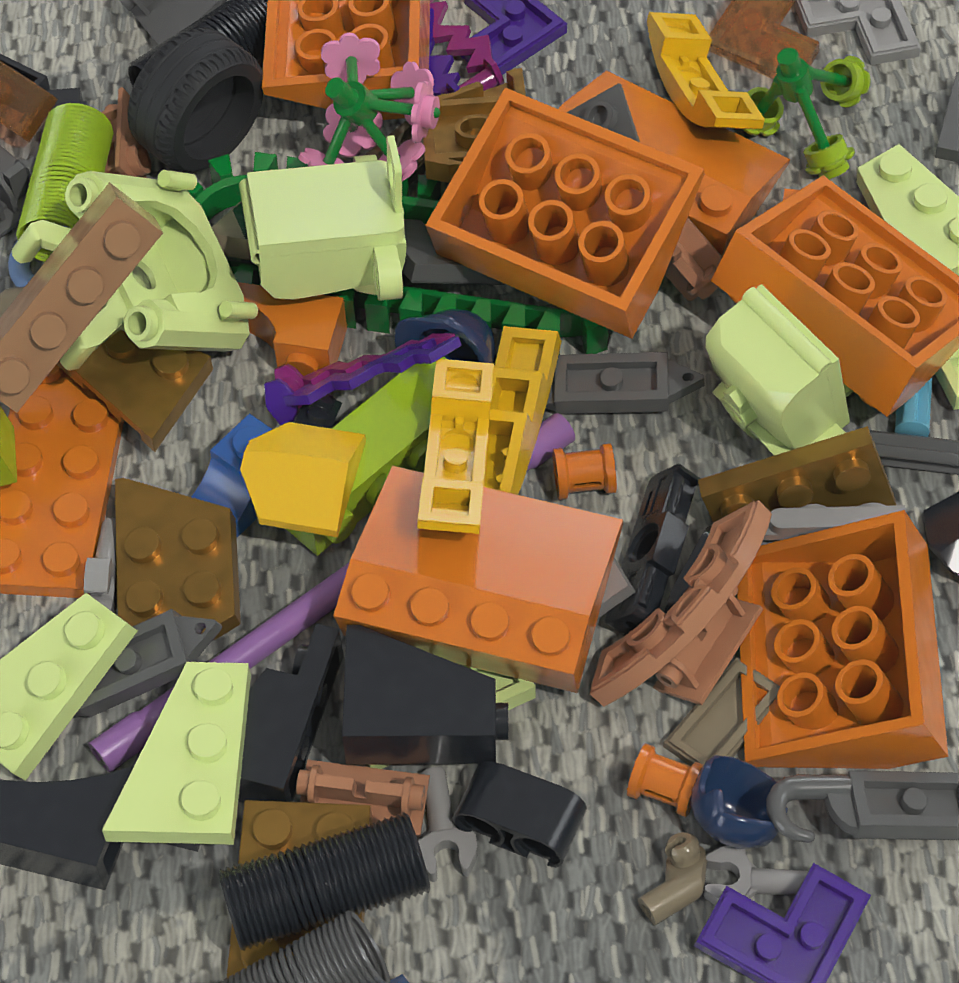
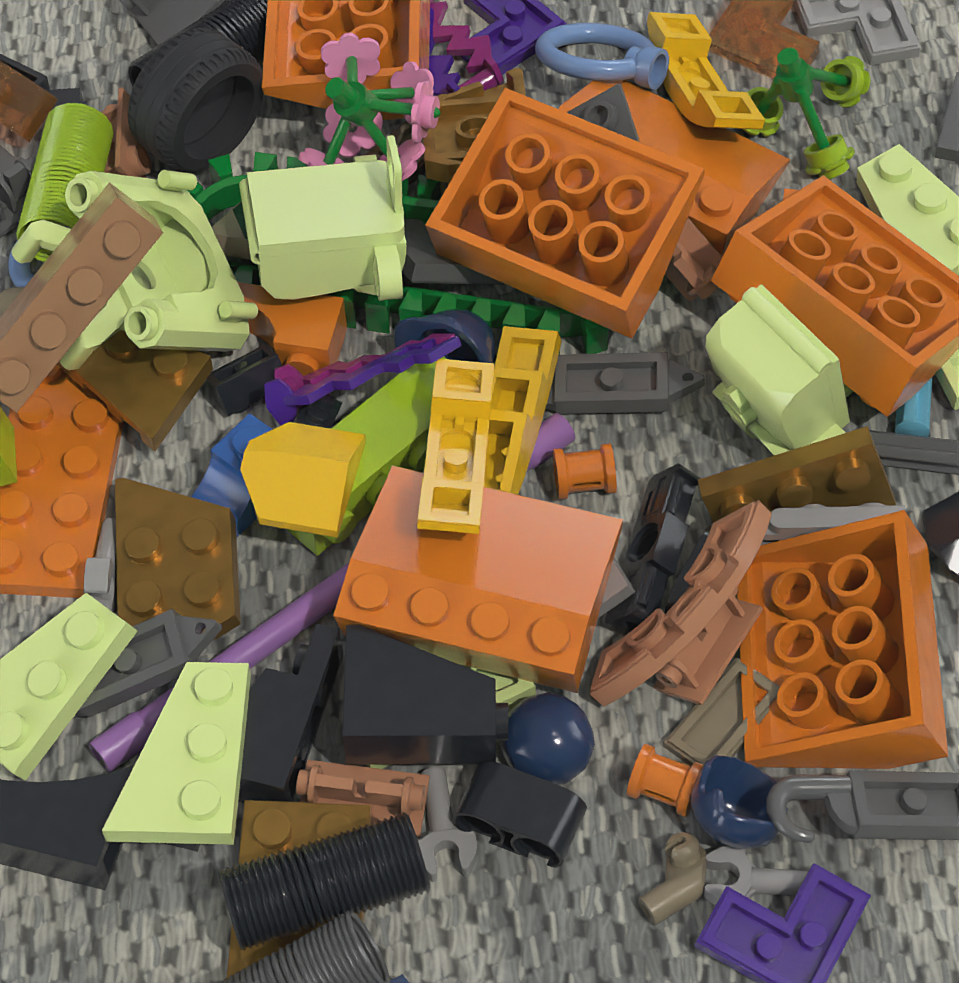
none -> black piece [206,344,282,416]
none -> dark blue hair [499,692,595,785]
none -> medium blue piece [535,23,669,90]

